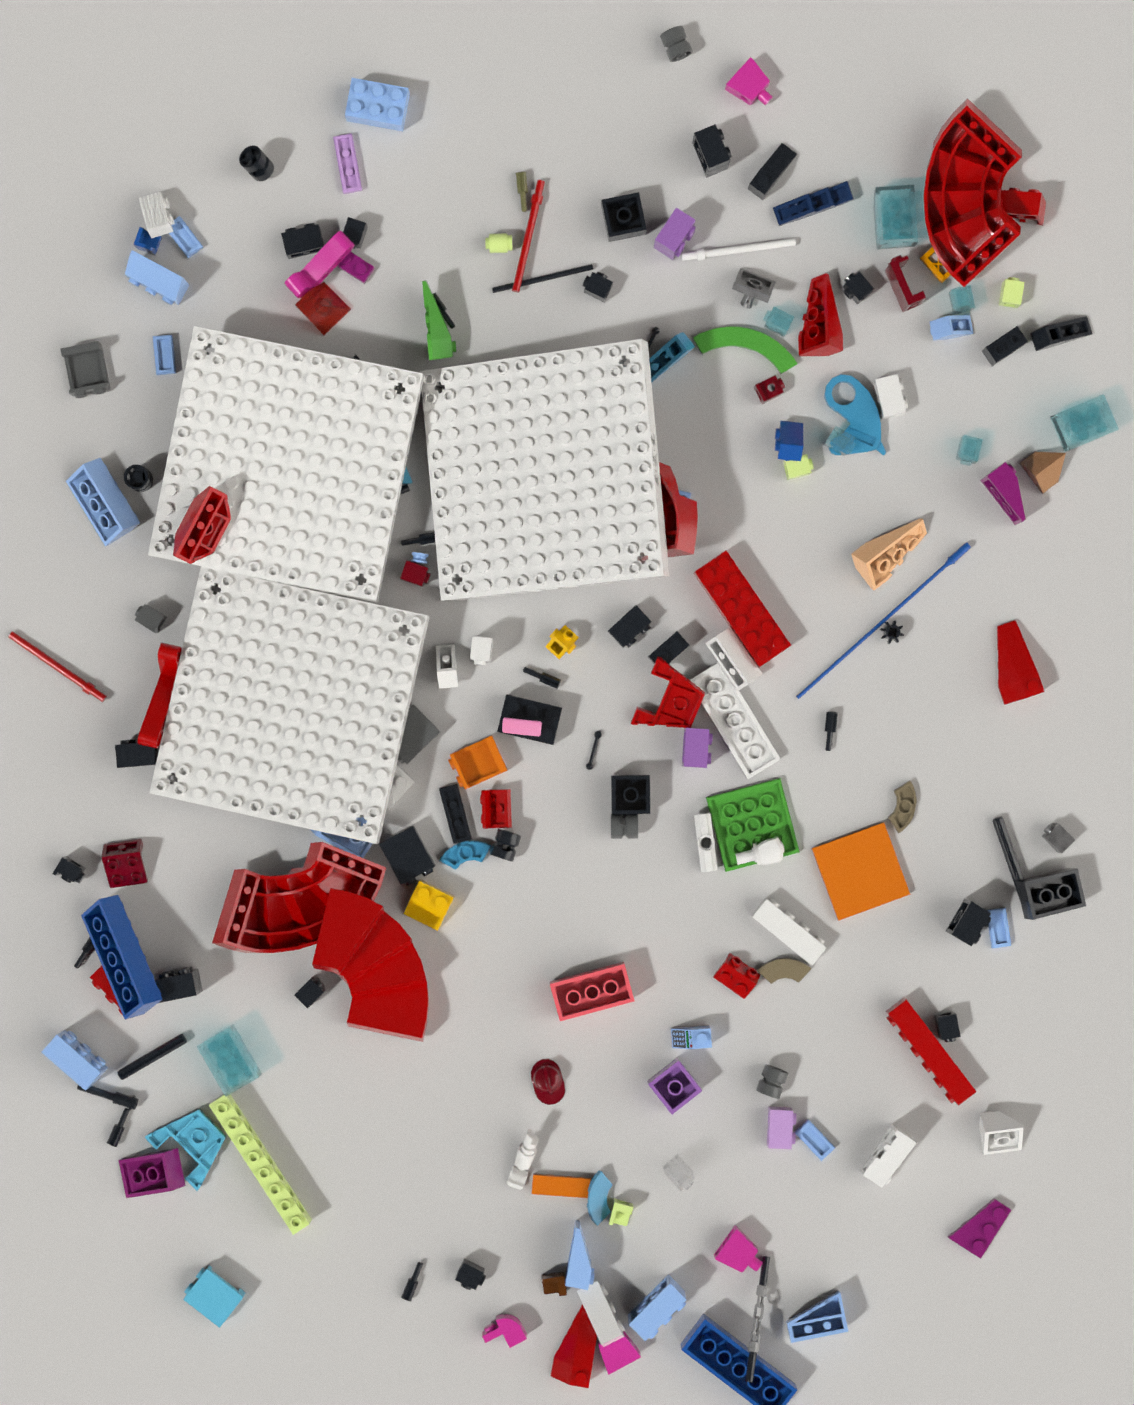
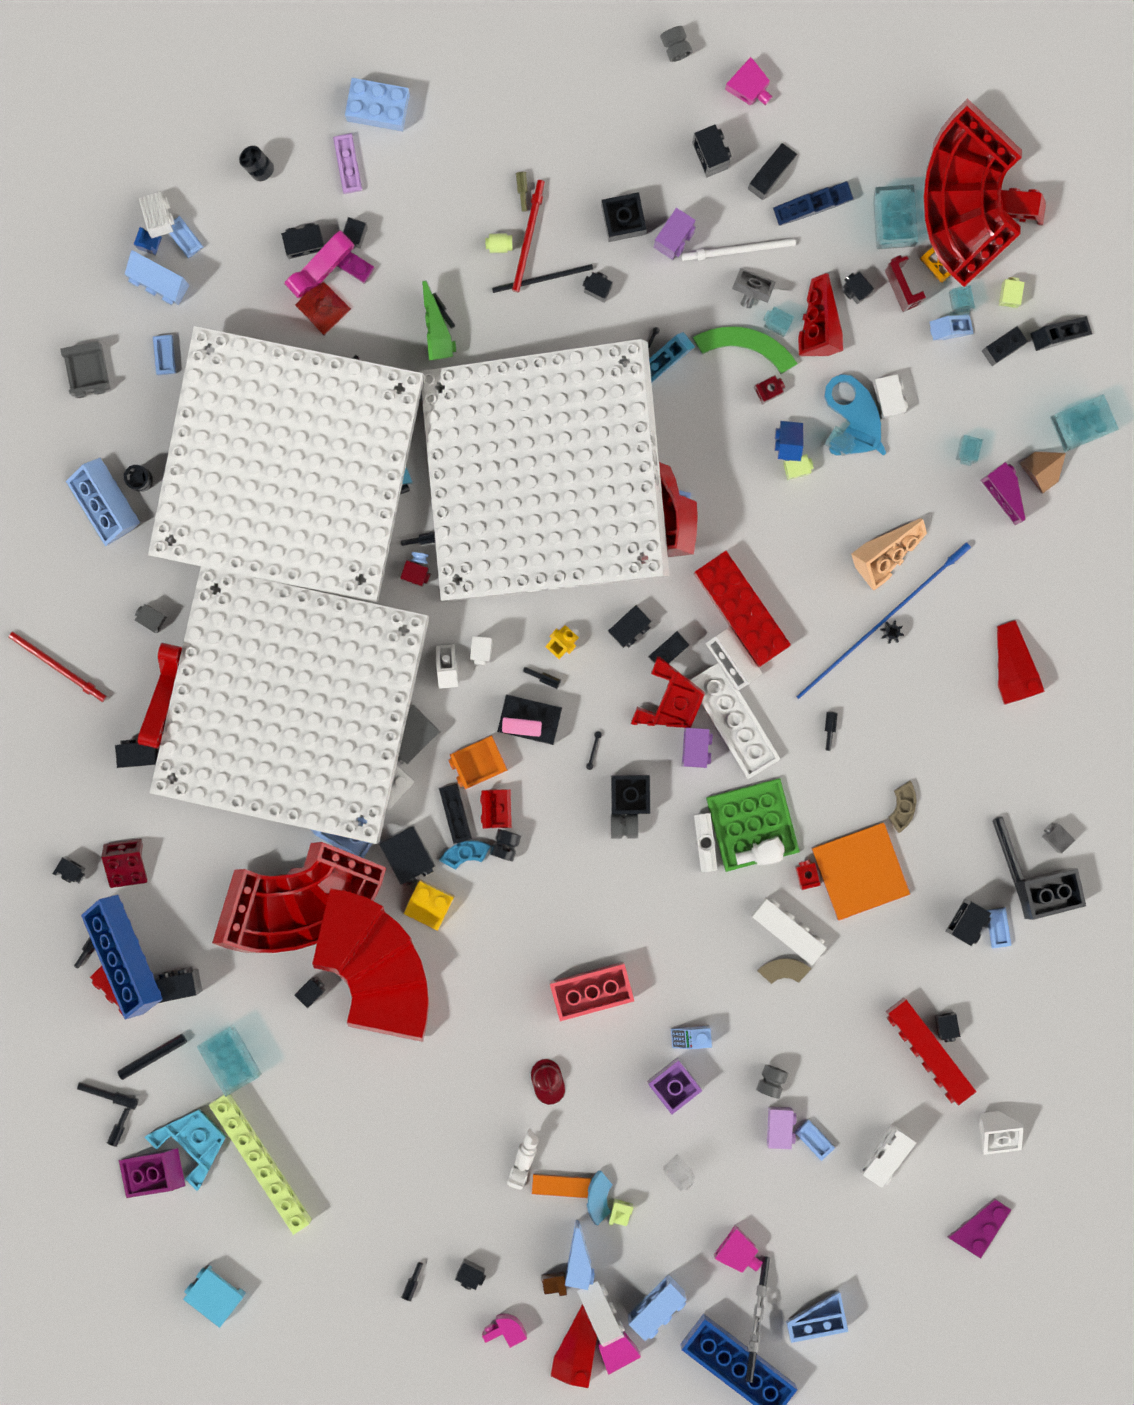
light blue brick [41,1030,108,1091] -> none
red wedge [173,486,231,564] -> none
red bracket [713,953,760,999] -> none
none -> red brick [795,860,821,890]

